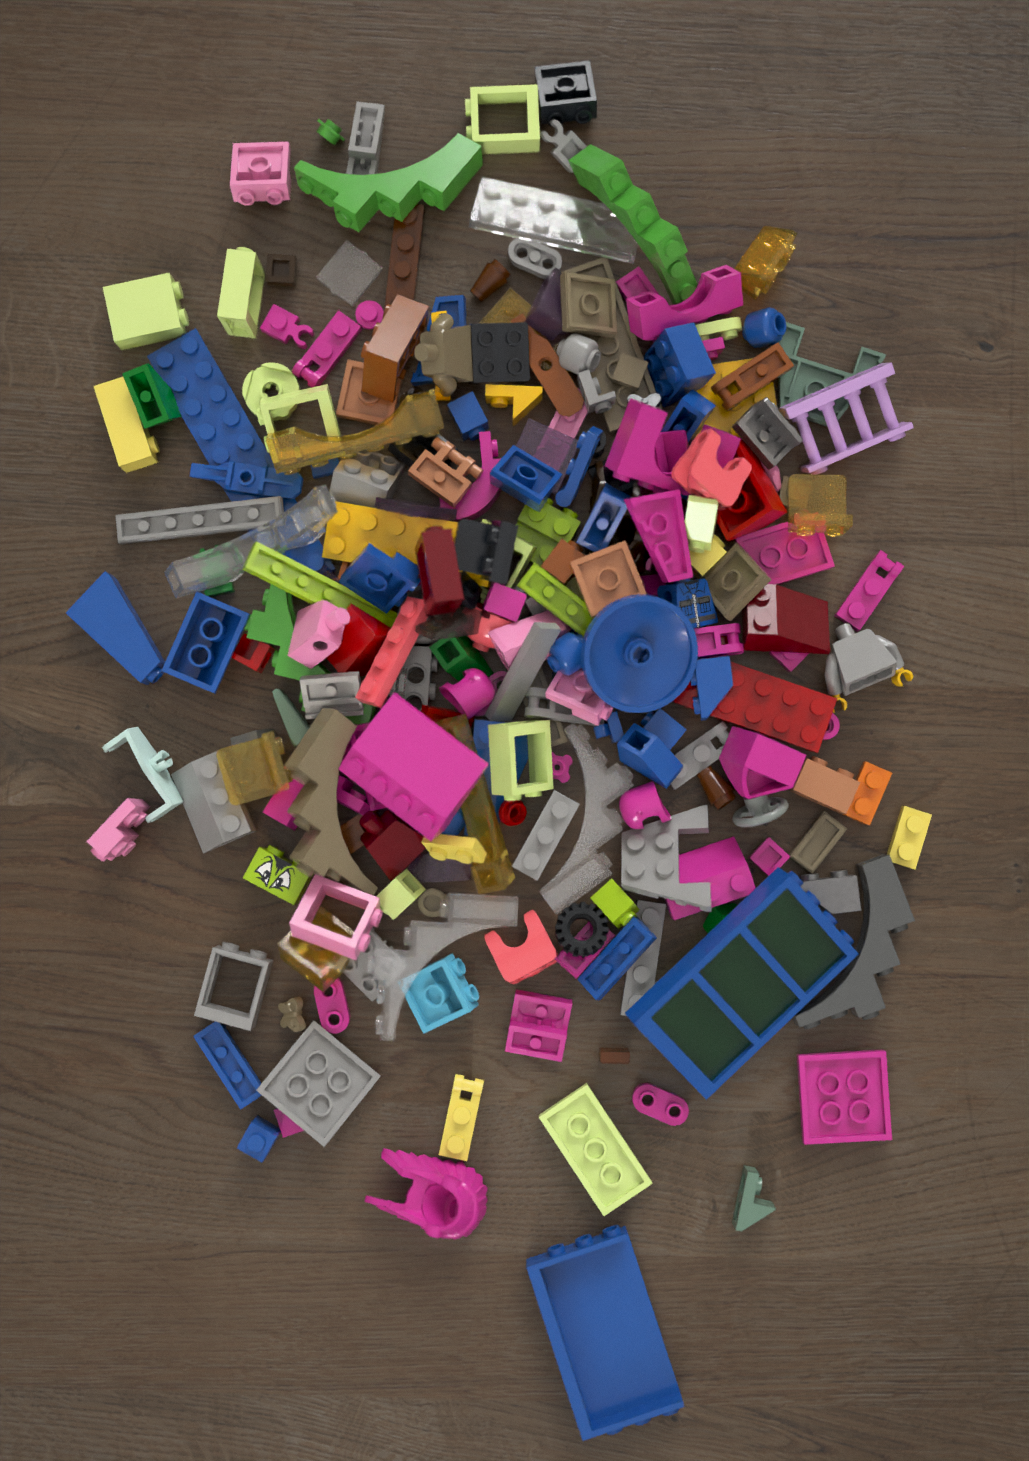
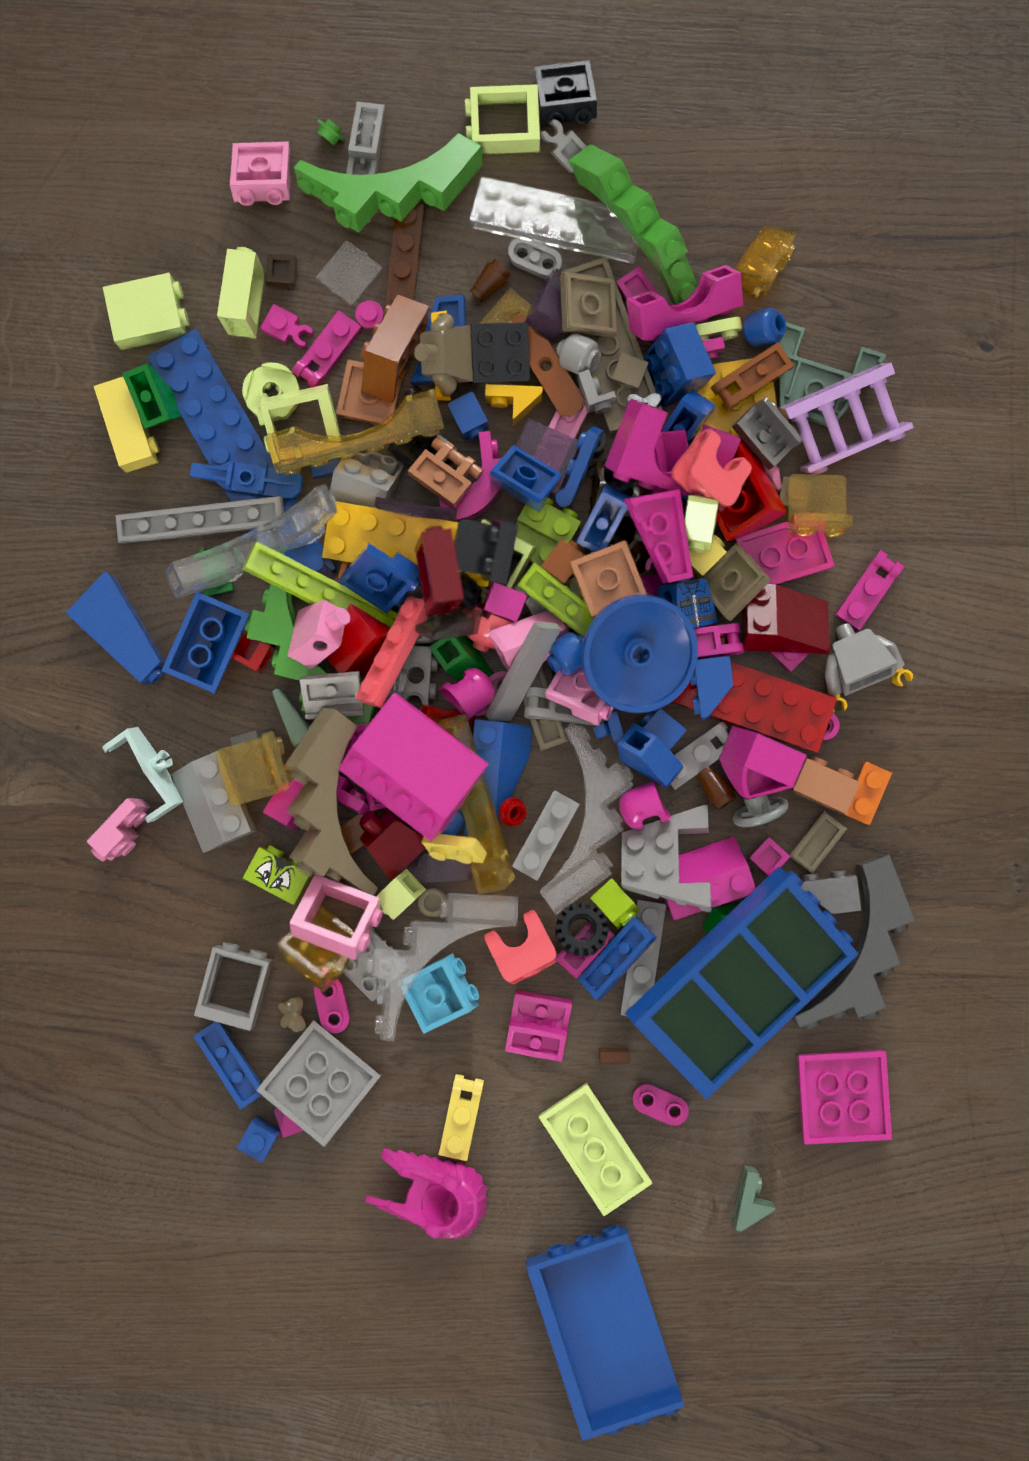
yellowish green window [488,720,553,801] -> none
dark pink plate [552,752,573,783] -> none
light yellow plate [887,806,932,870] -> none

